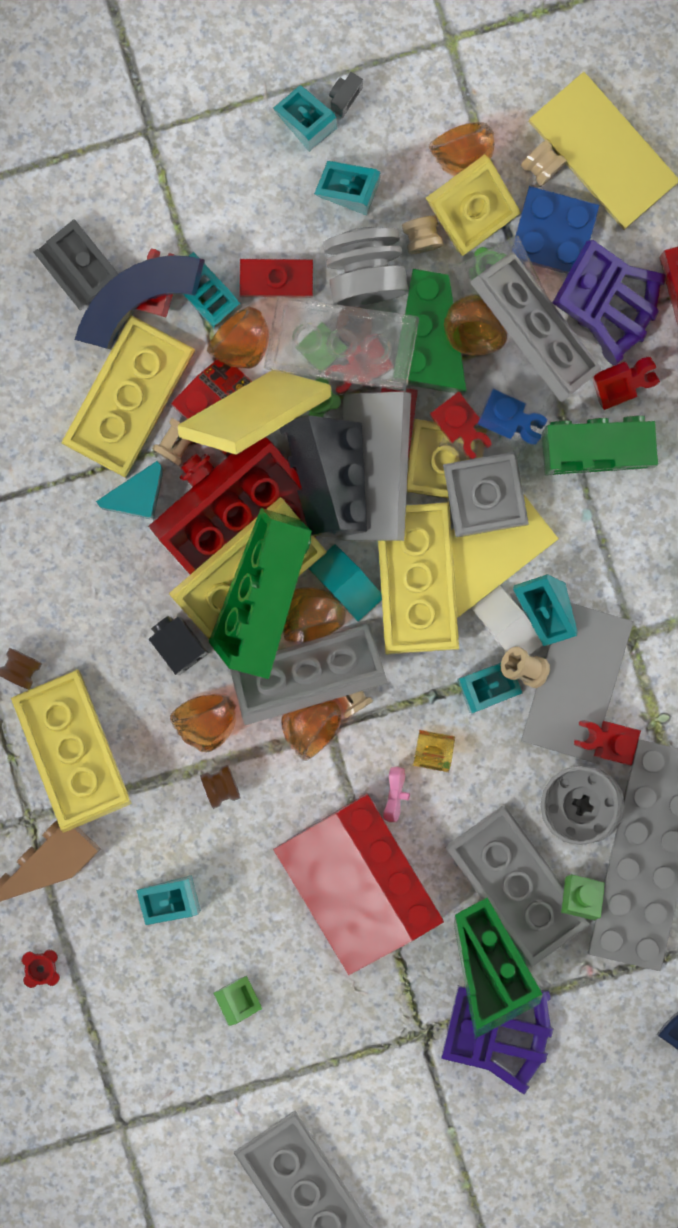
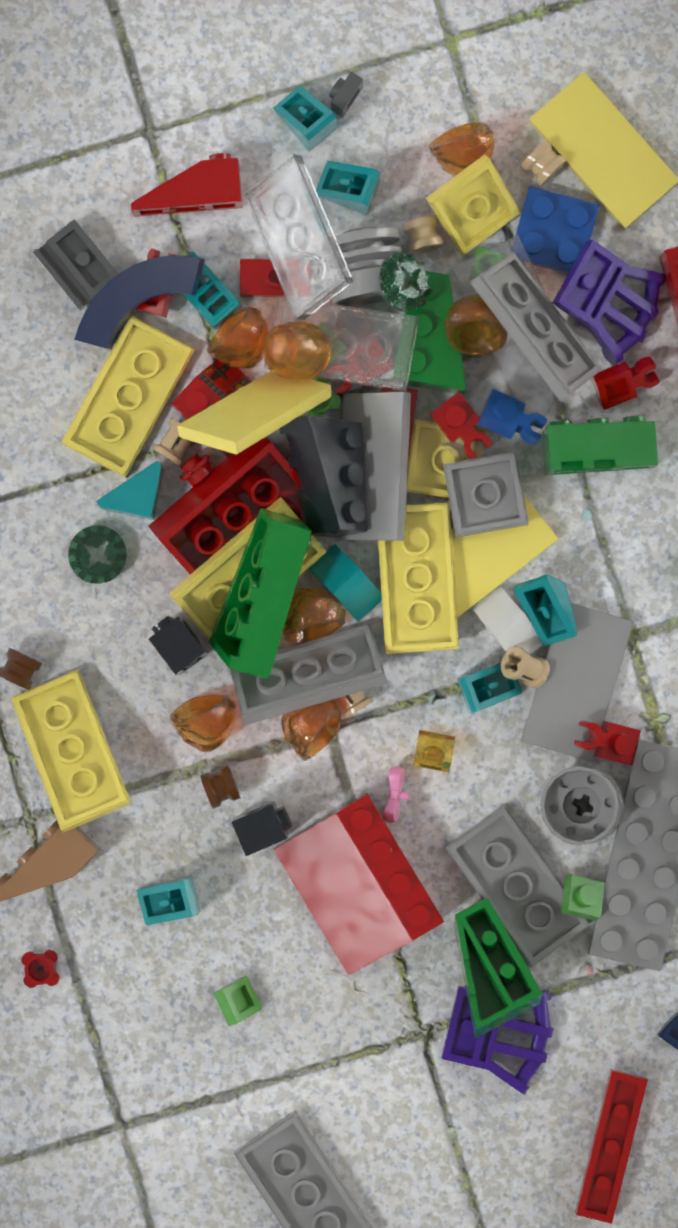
none -> clear green gear [68,525,127,584]
none -> red slope [131,153,243,217]
none -> black brick [231,801,292,856]
none -> clear tile [244,154,354,320]
none -> clear orange hat [264,321,331,381]
none -> clear green gear [379,252,432,312]
none -> red plate [575,1069,648,1224]

